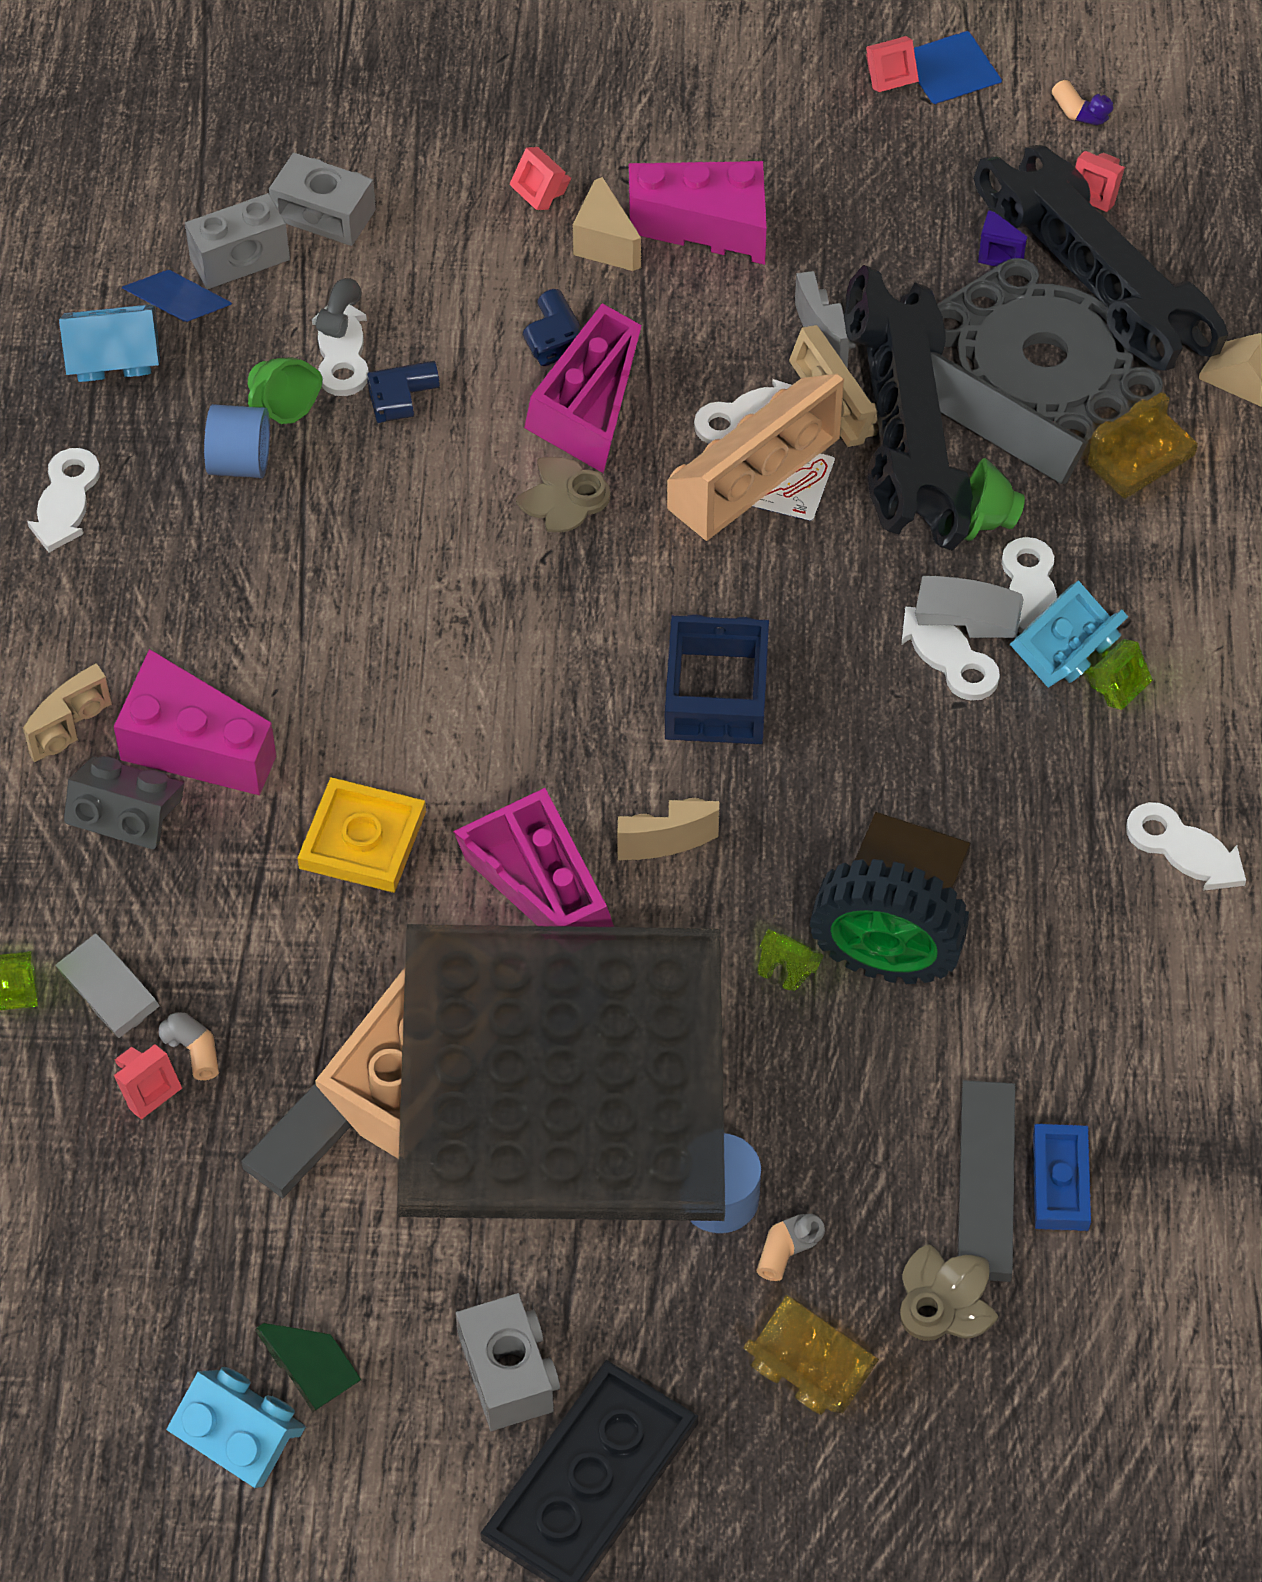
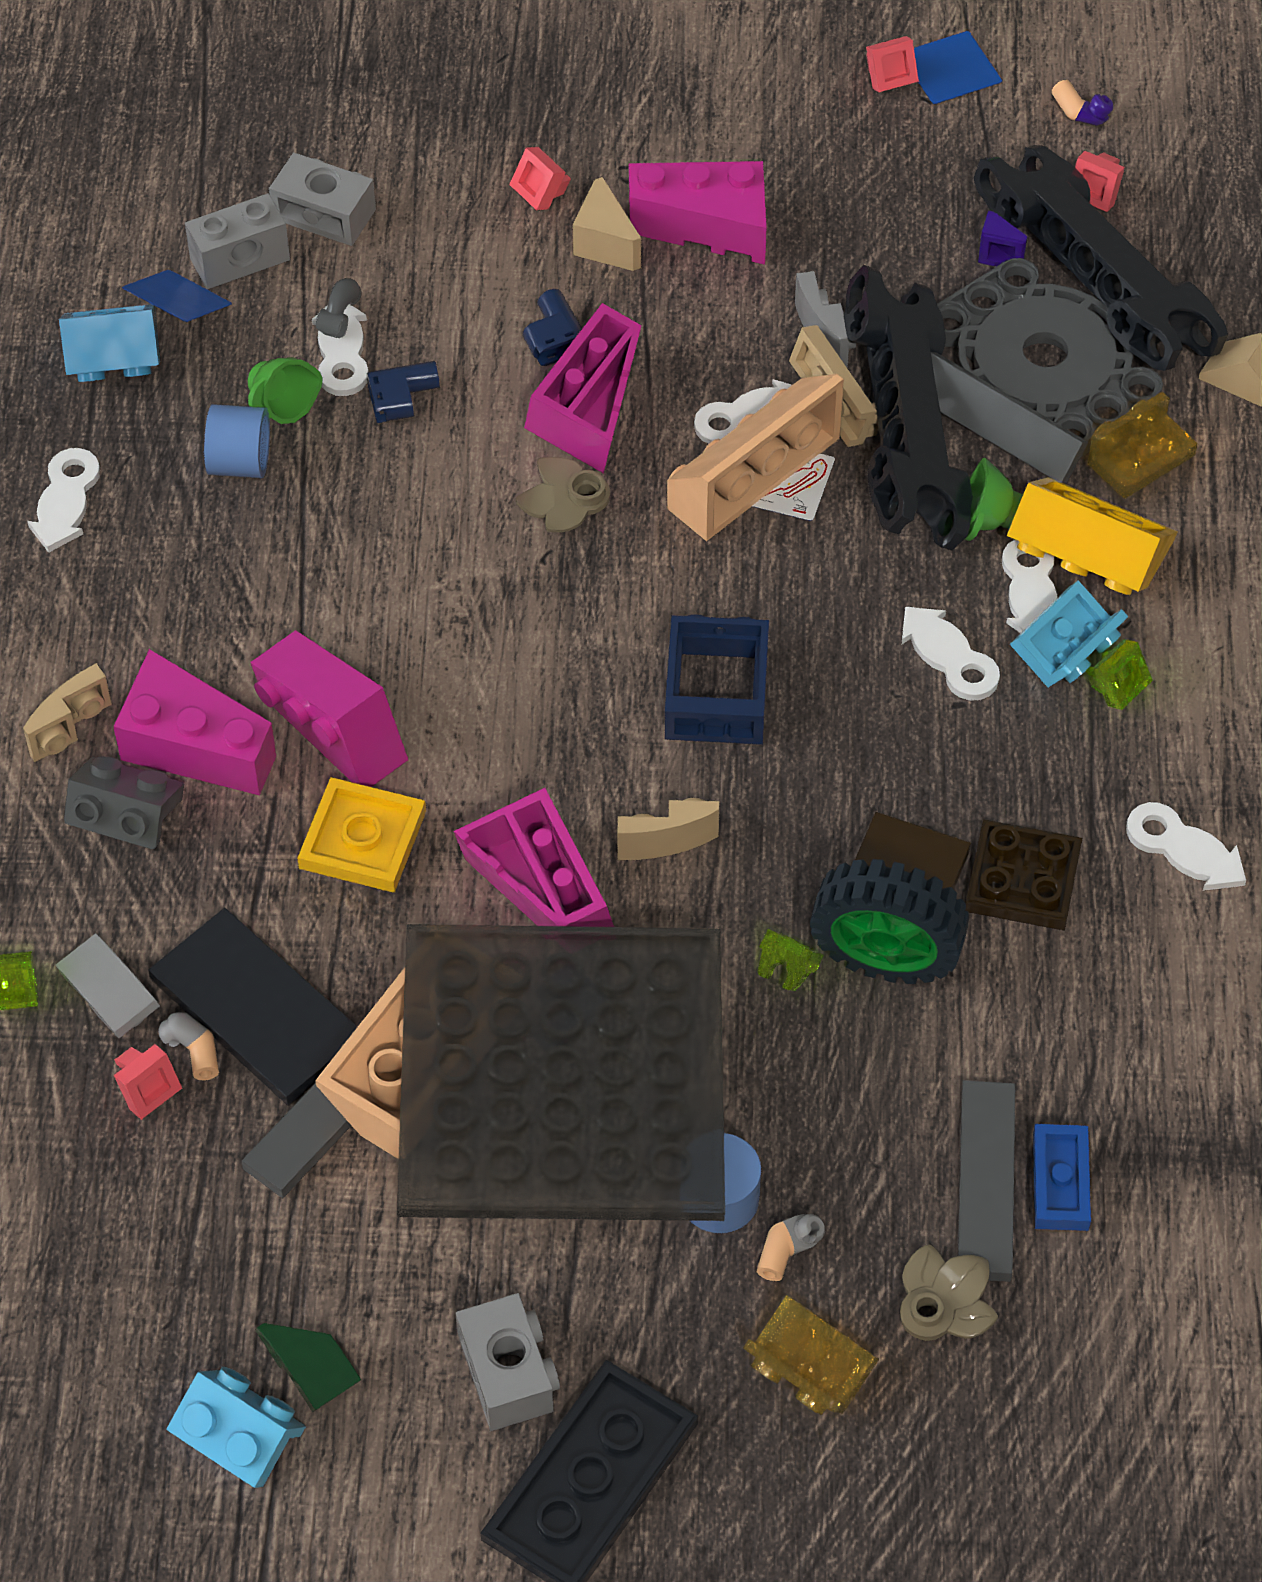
light grey slope [915,576,1023,638] -> none
none -> black tile [148,908,357,1106]
none -> dark pink wedge [250,630,408,787]
none -> dark brown tile [965,819,1082,931]
none -> yellow slope [1007,477,1178,595]

